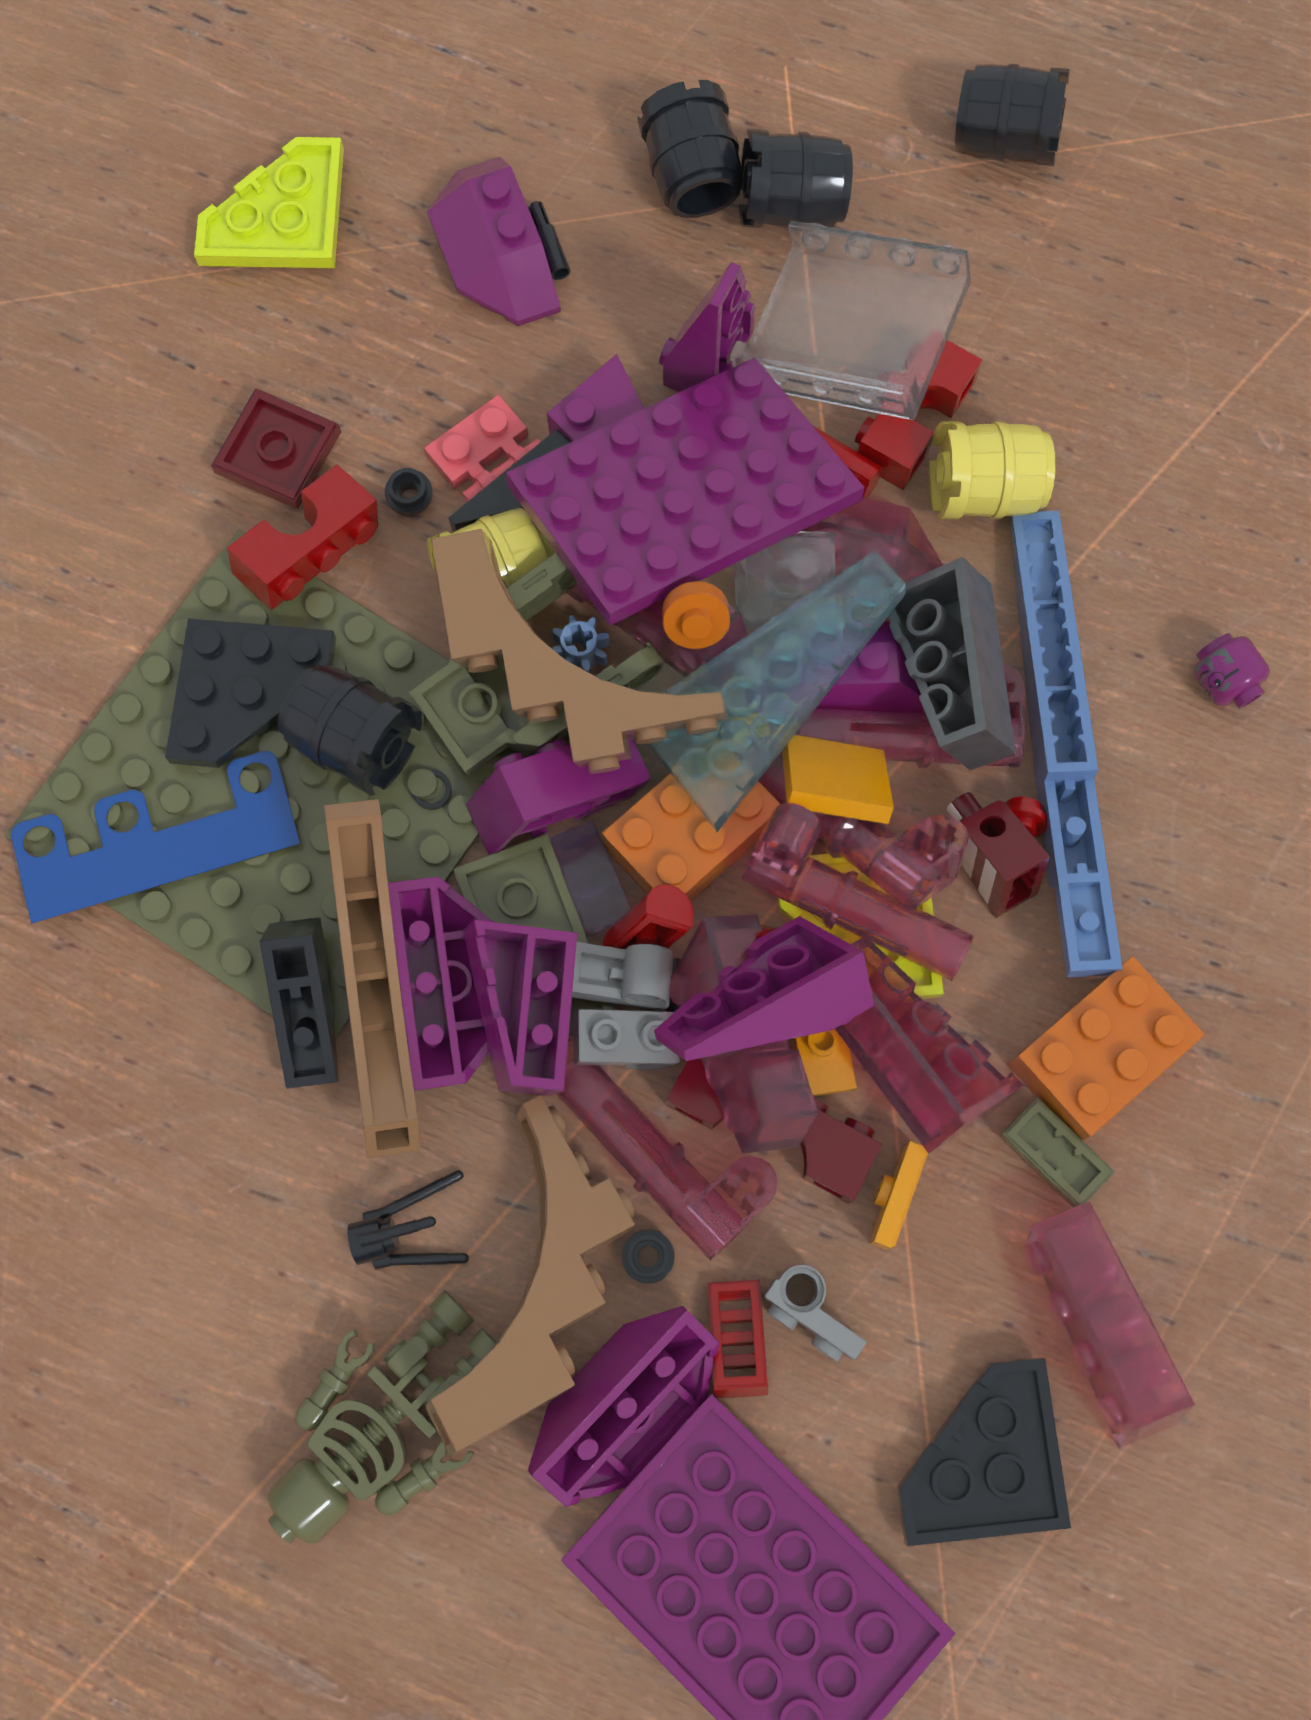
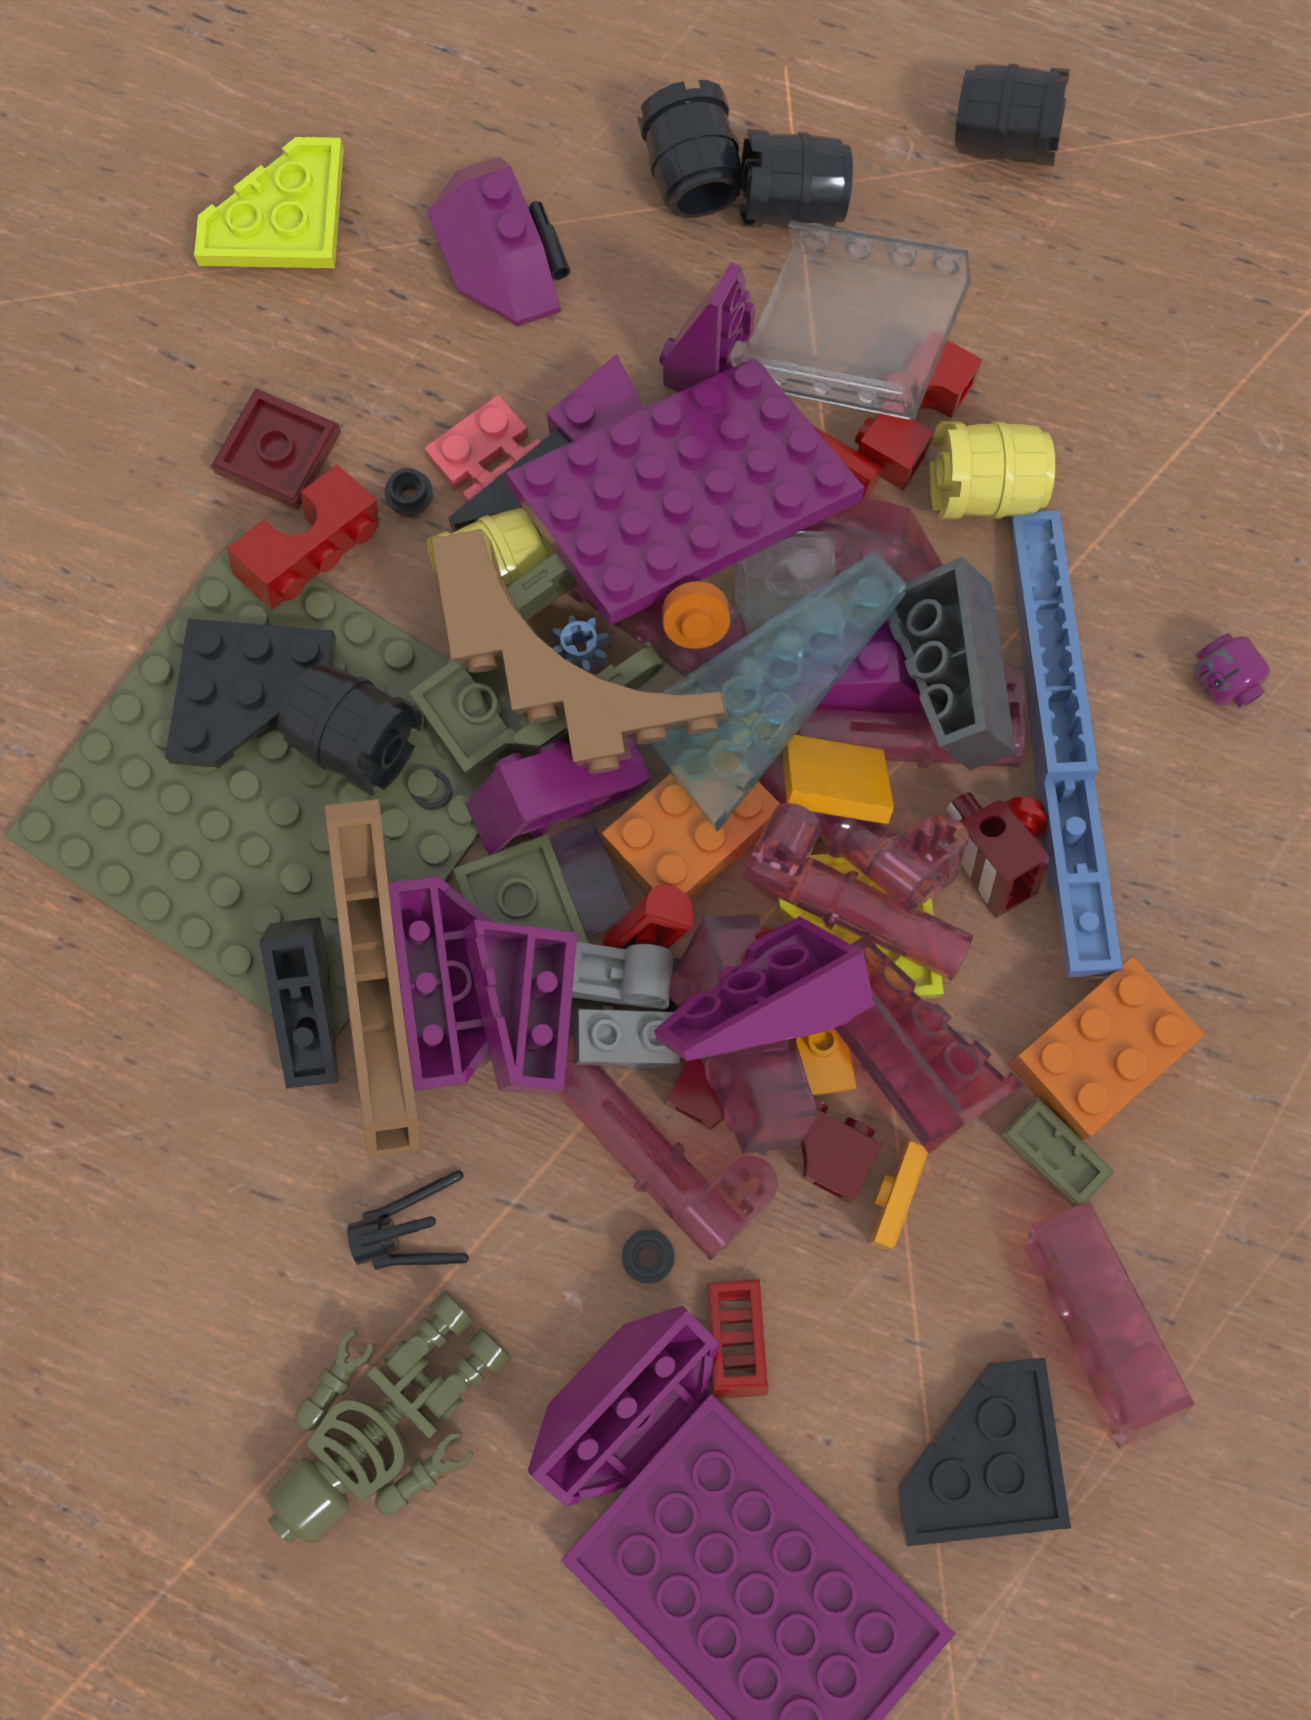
blue piece [11,751,300,924] -> none
medium nougat arch [425,1095,635,1457] -> none
light grey plate [762,1265,867,1362] -> none

